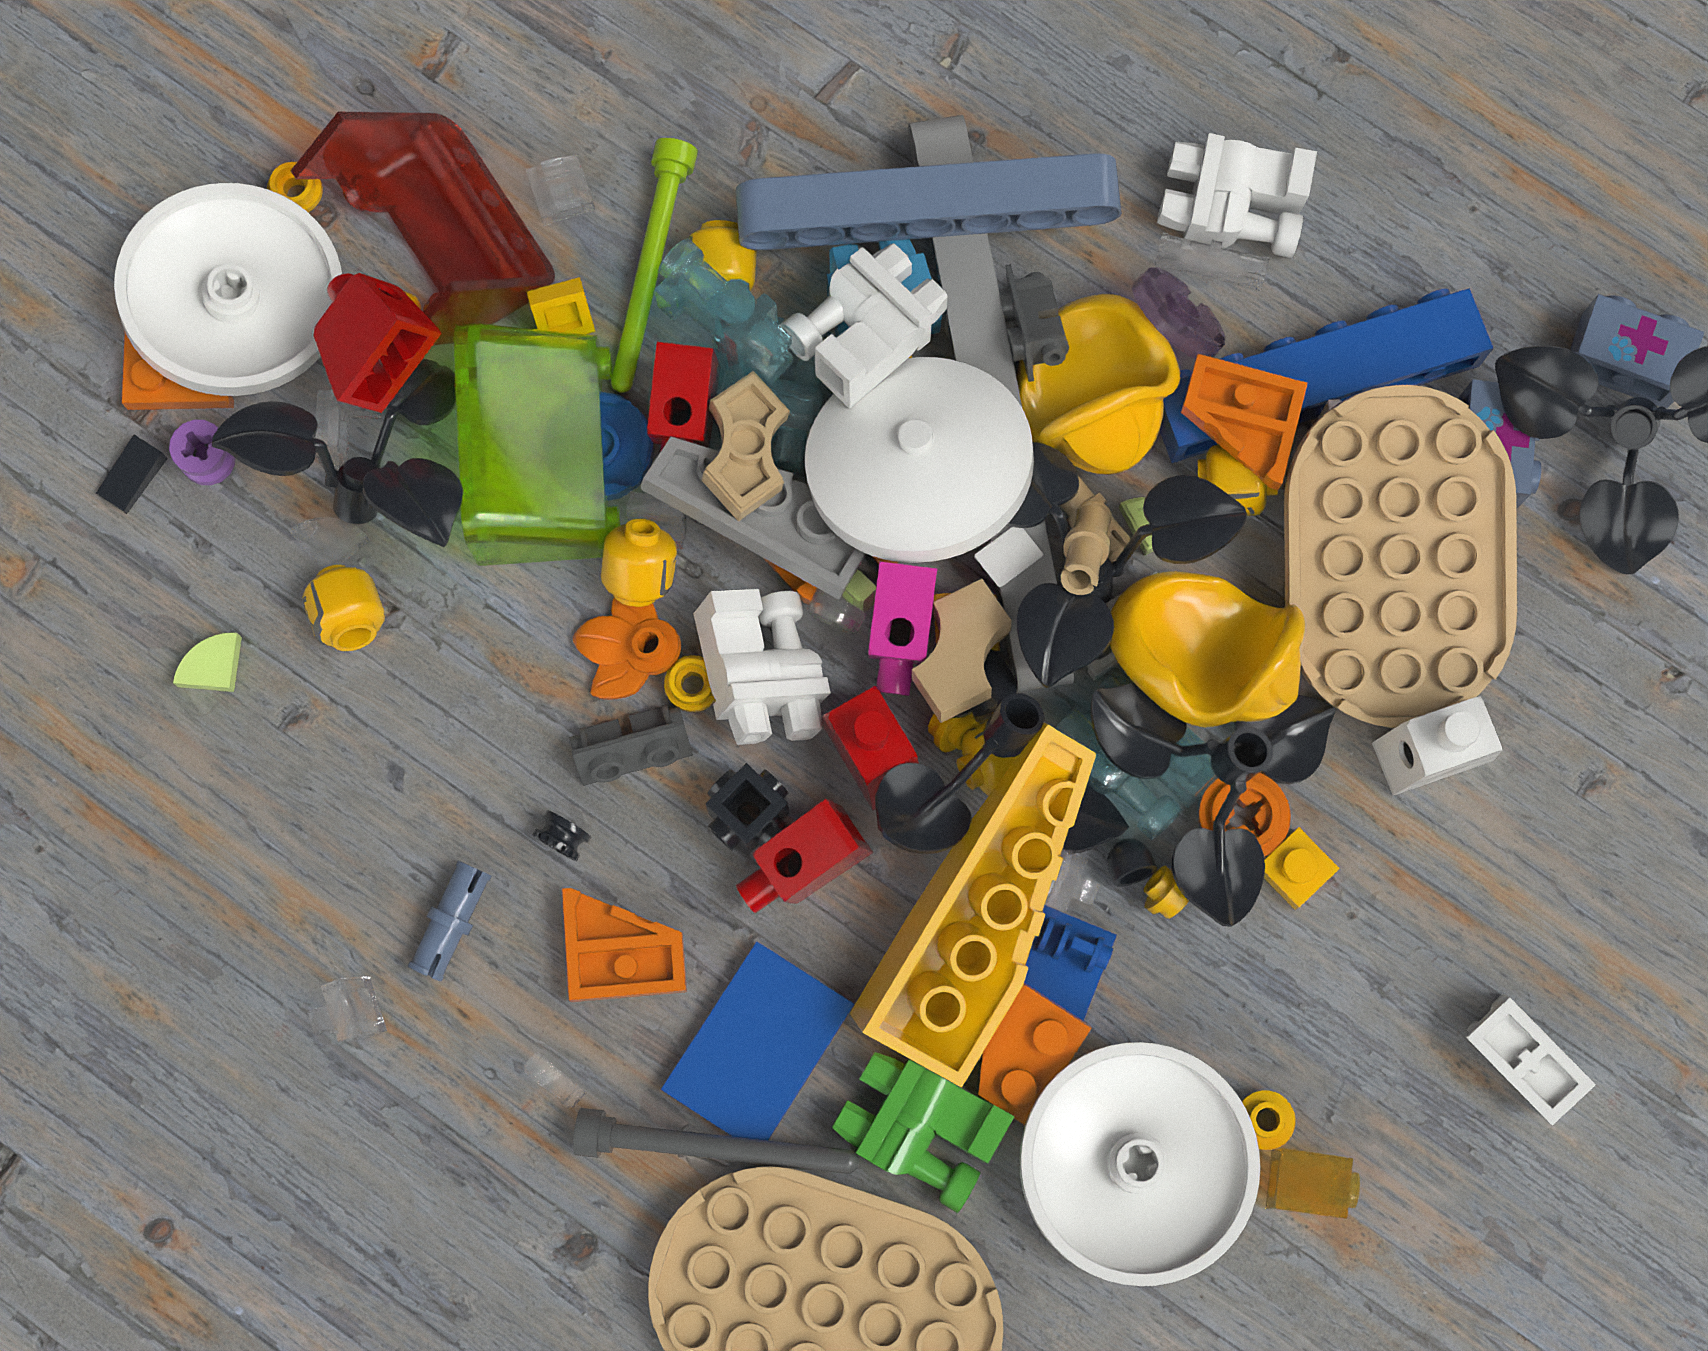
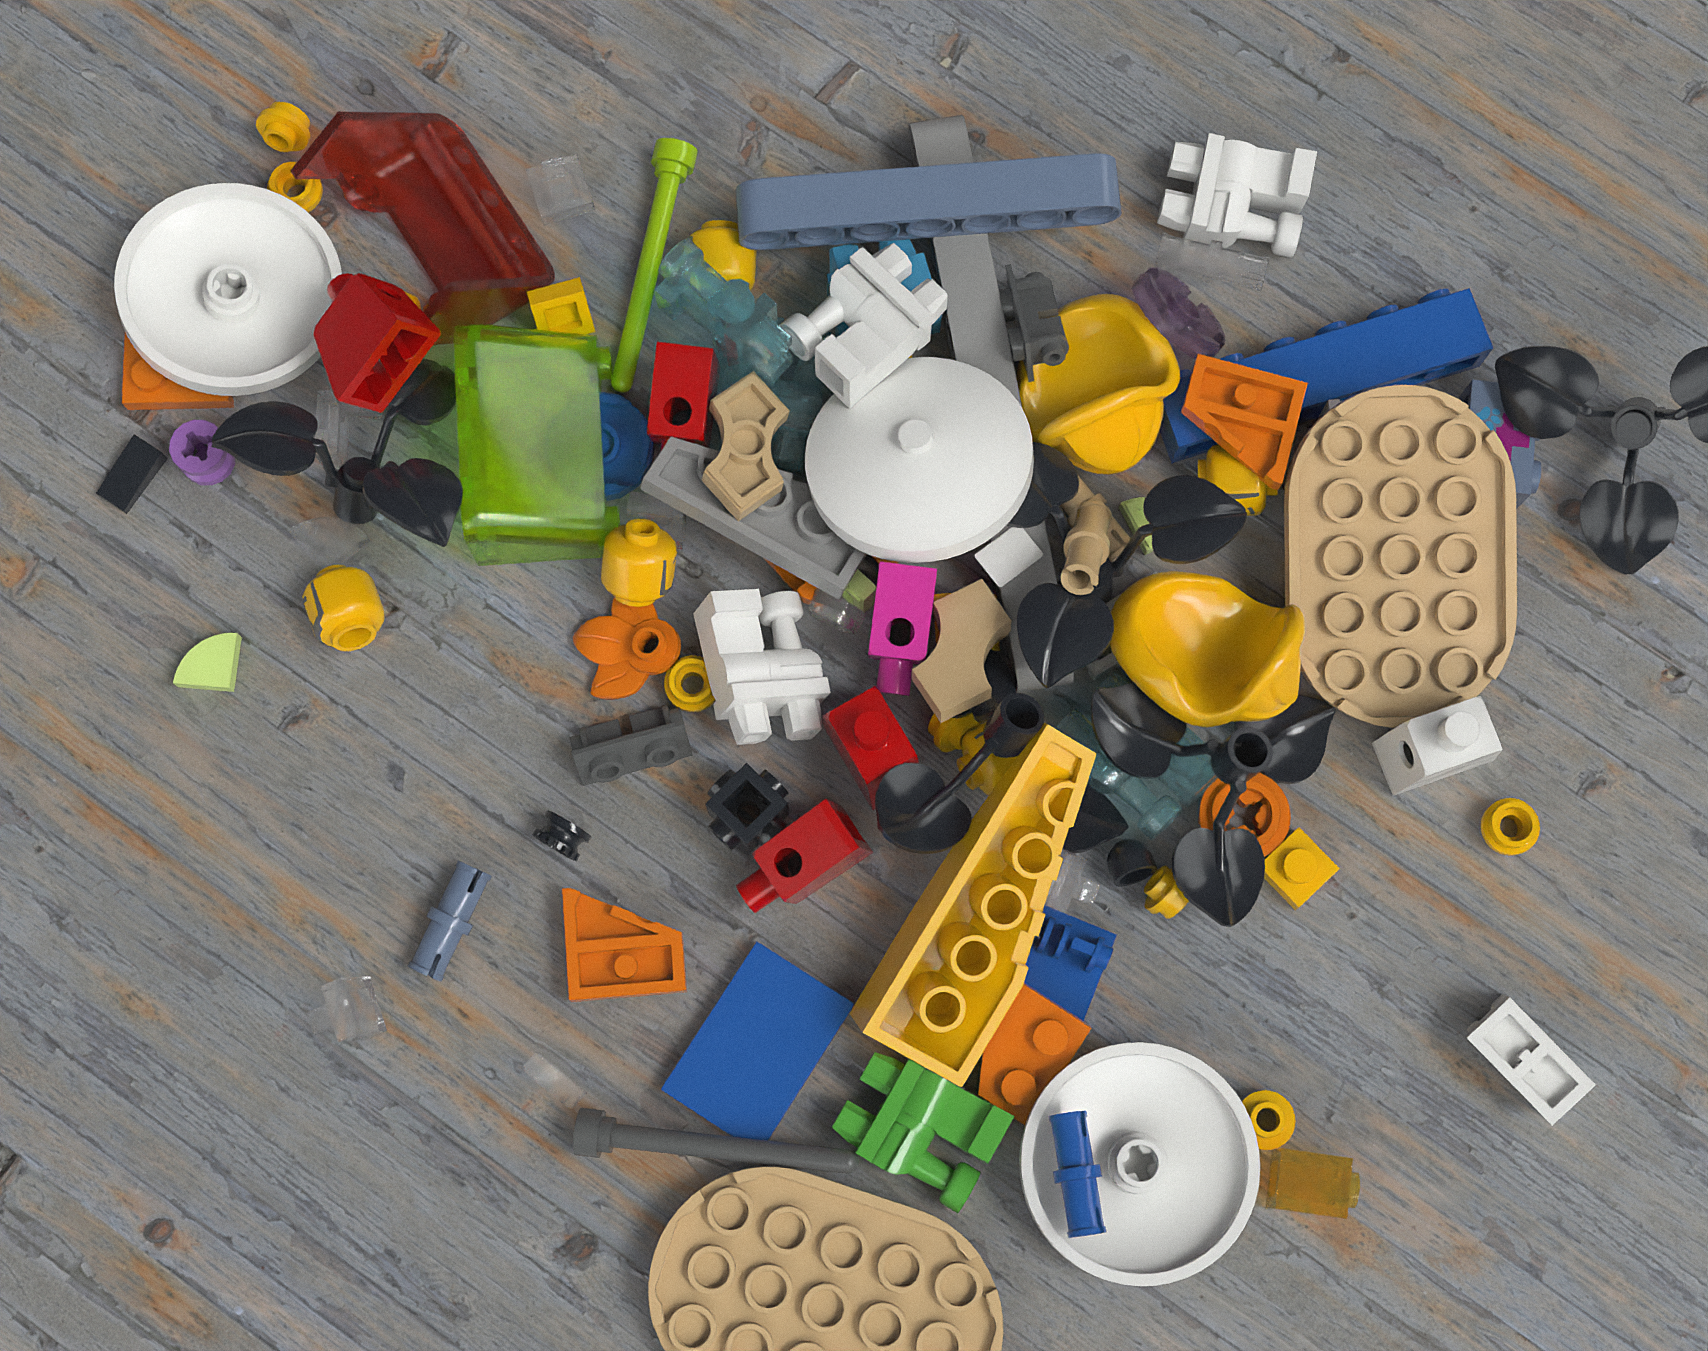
sand blue brick [1570,294,1704,409] -> none
none -> yellow plate [256,102,311,152]
none -> blue pin [1048,1110,1107,1238]
none -> yellow plate [1481,798,1540,856]

